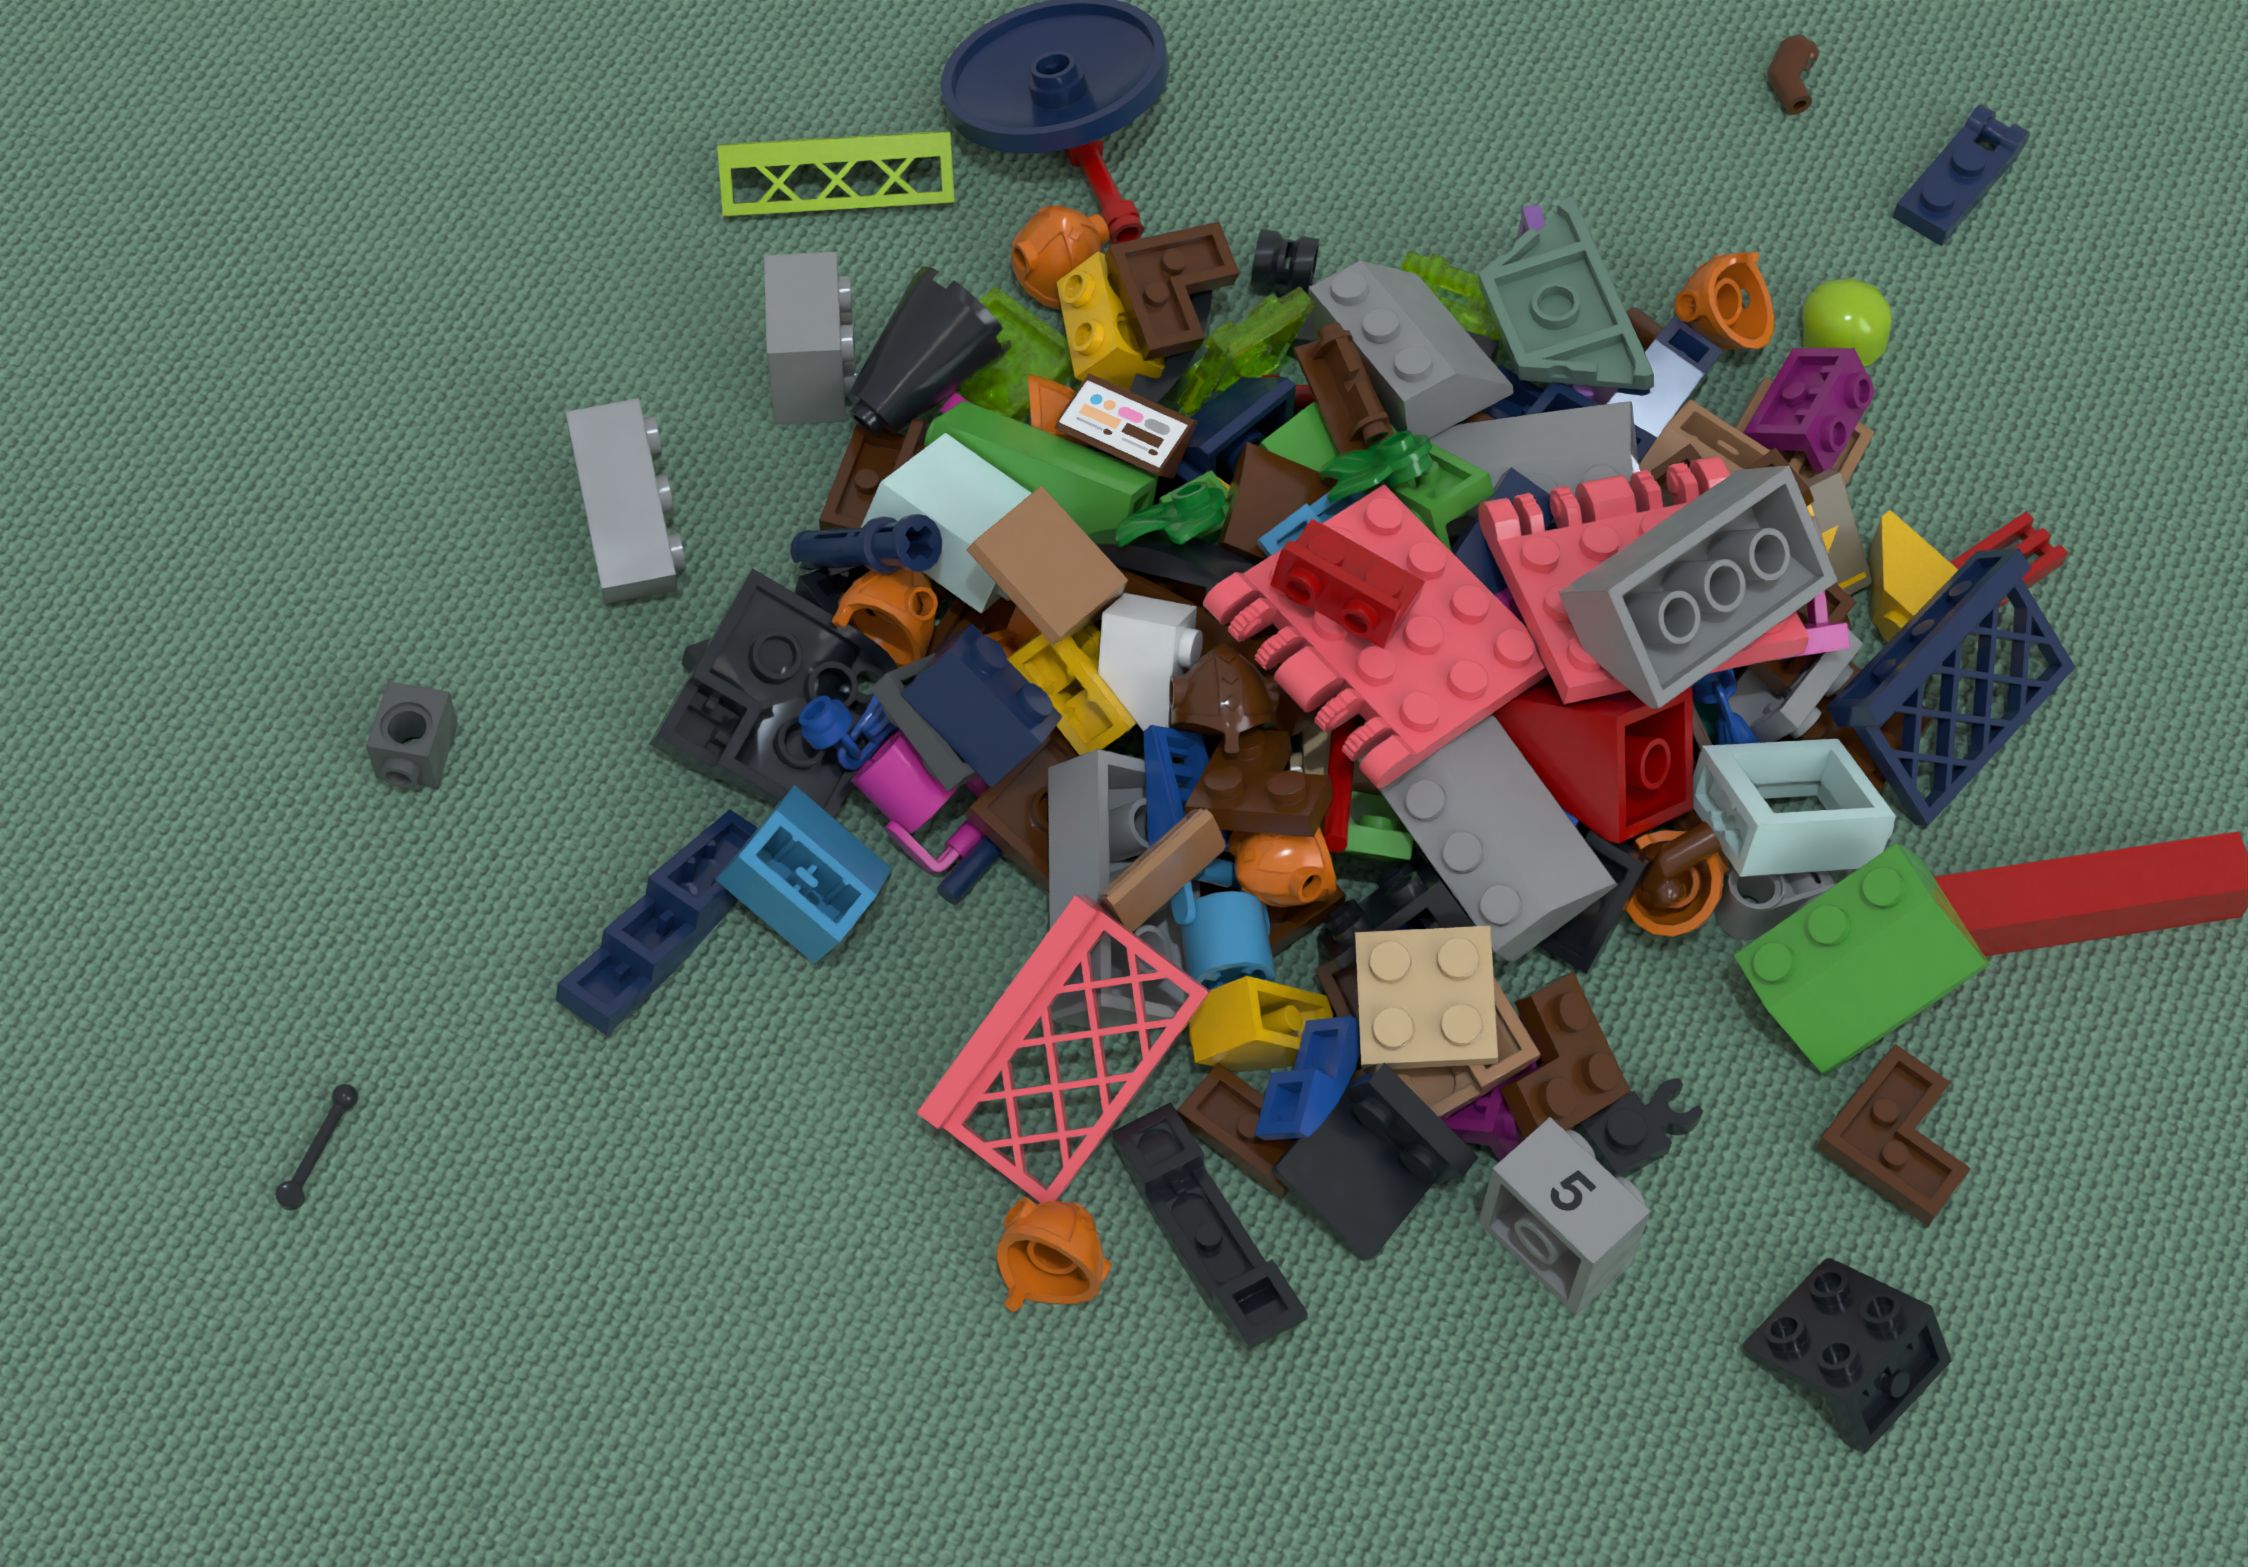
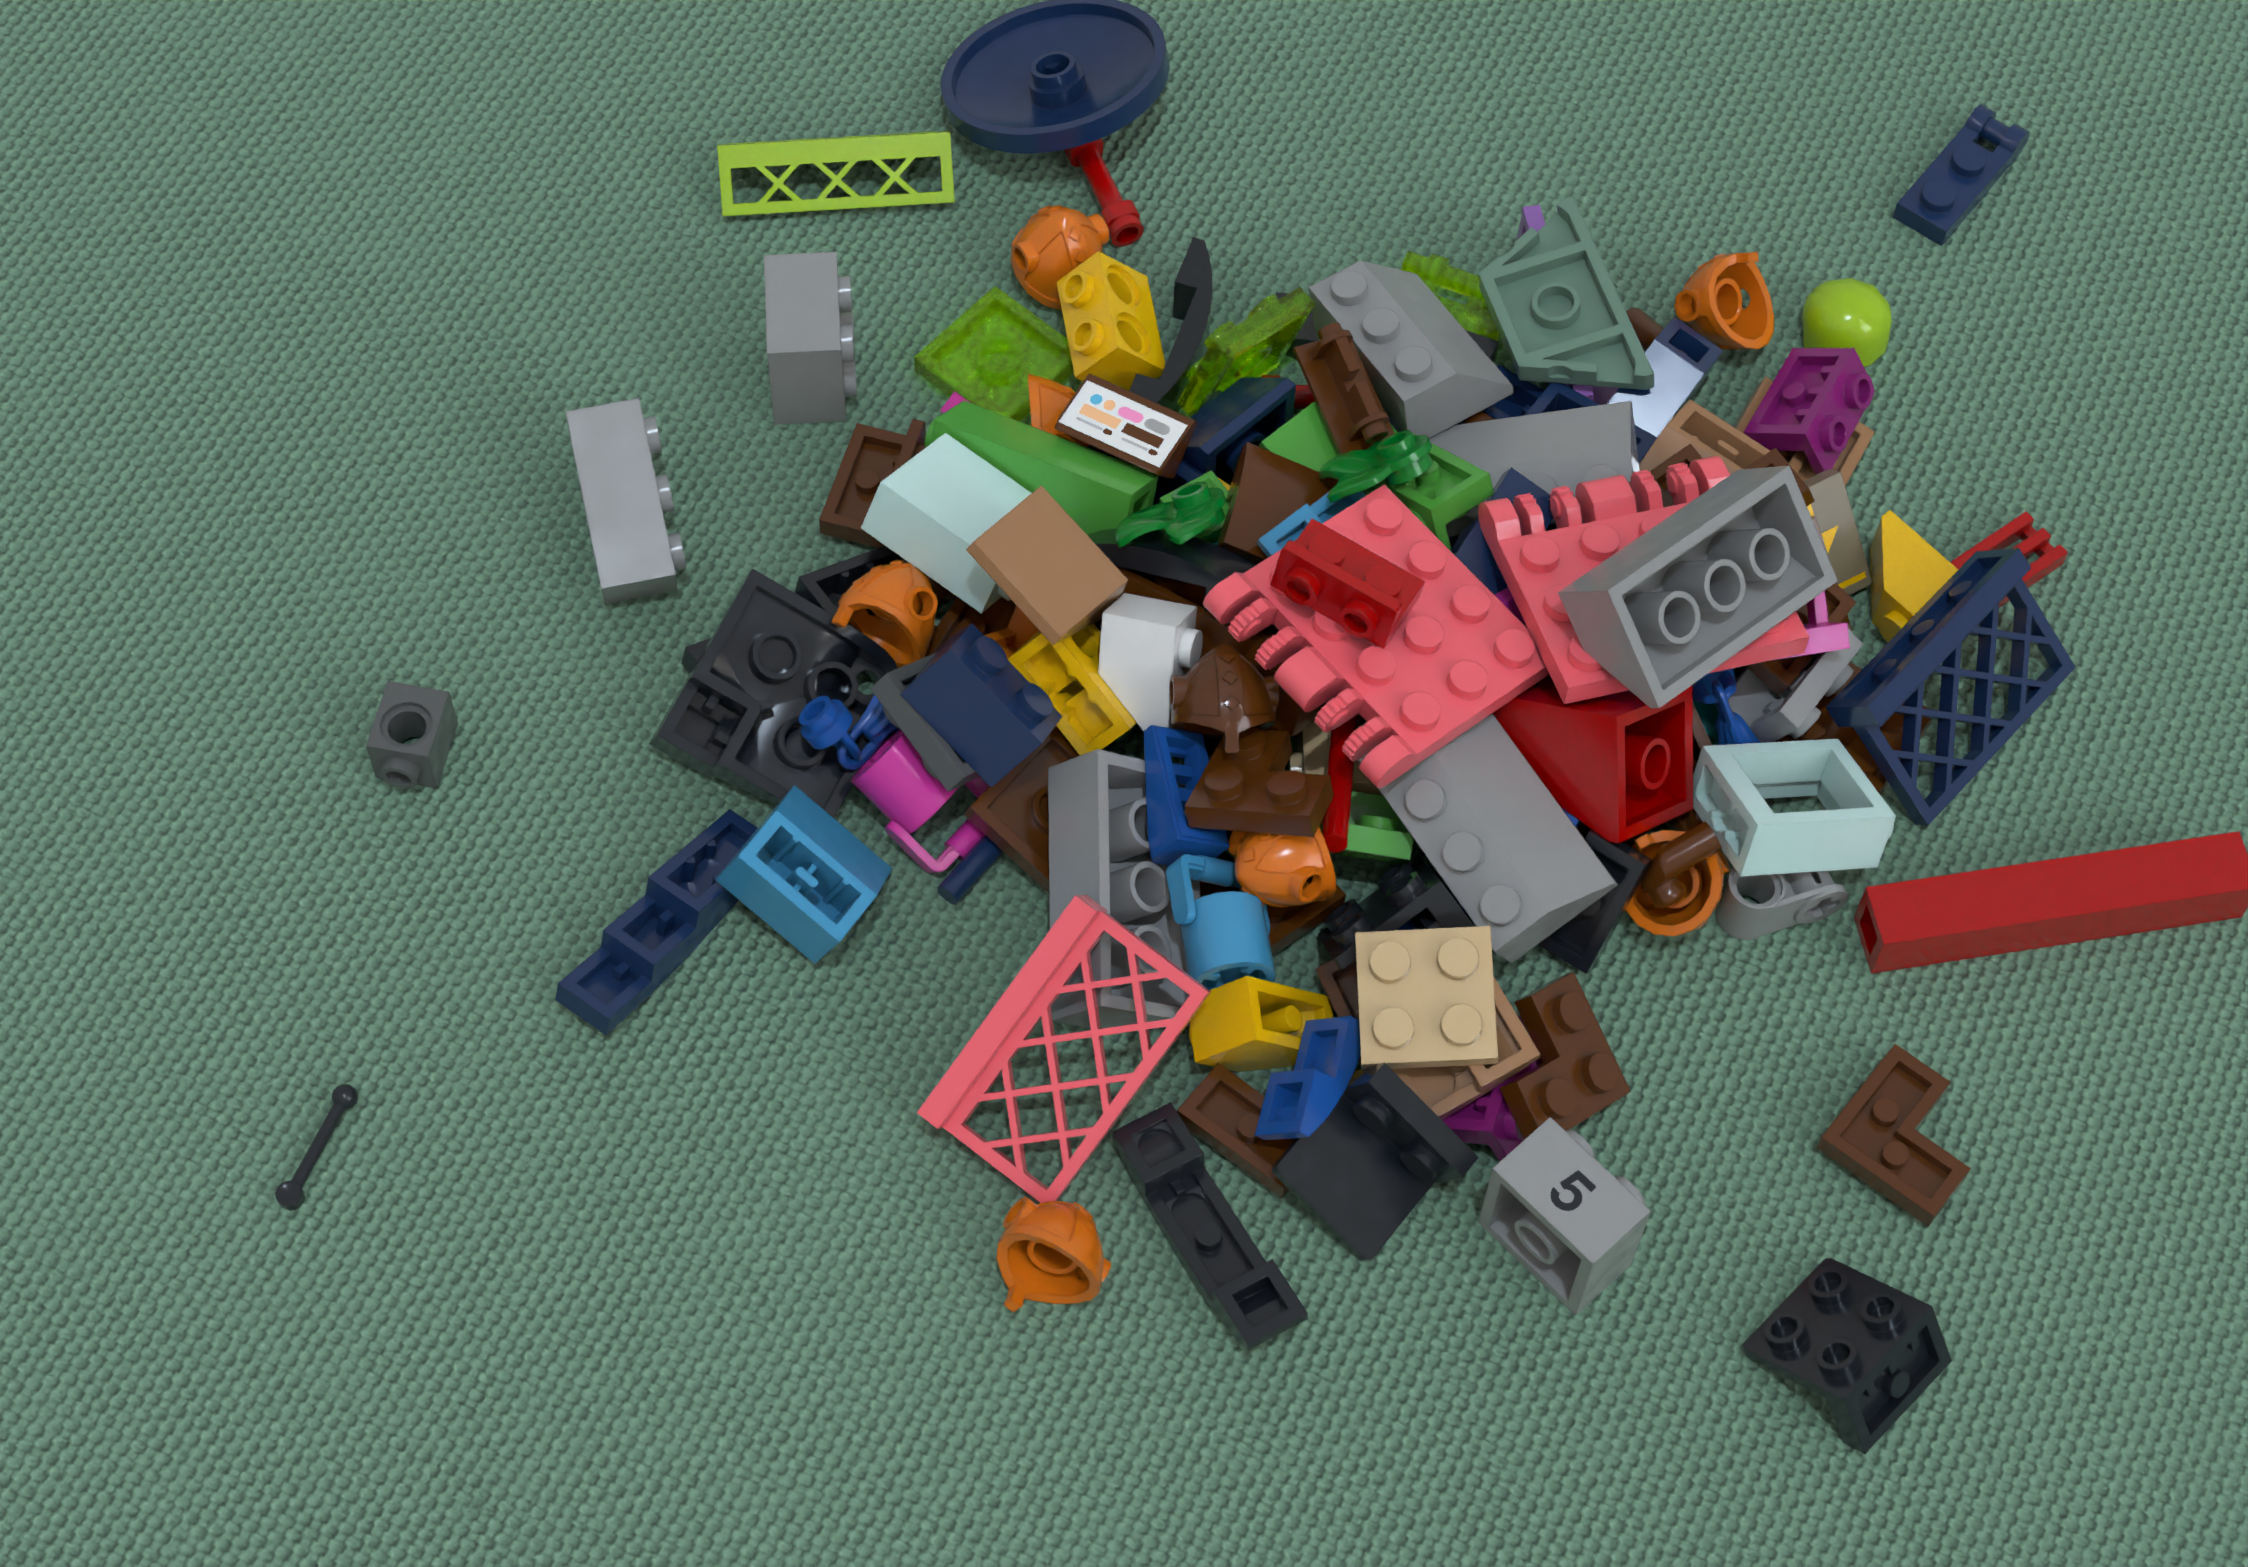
dark blue pin [790,514,942,574] -> none
black cone [848,266,1012,436] -> none
medium nougat slope [1097,808,1225,932] -> none
reddish brown plate [1105,222,1239,361] -> none
black wheel [1251,229,1319,295] -> none
black plate [1576,1078,1703,1178] -> none
bright green slope [1734,843,1990,1075] -> none
reddish brown arm [1767,34,1818,115] -> none

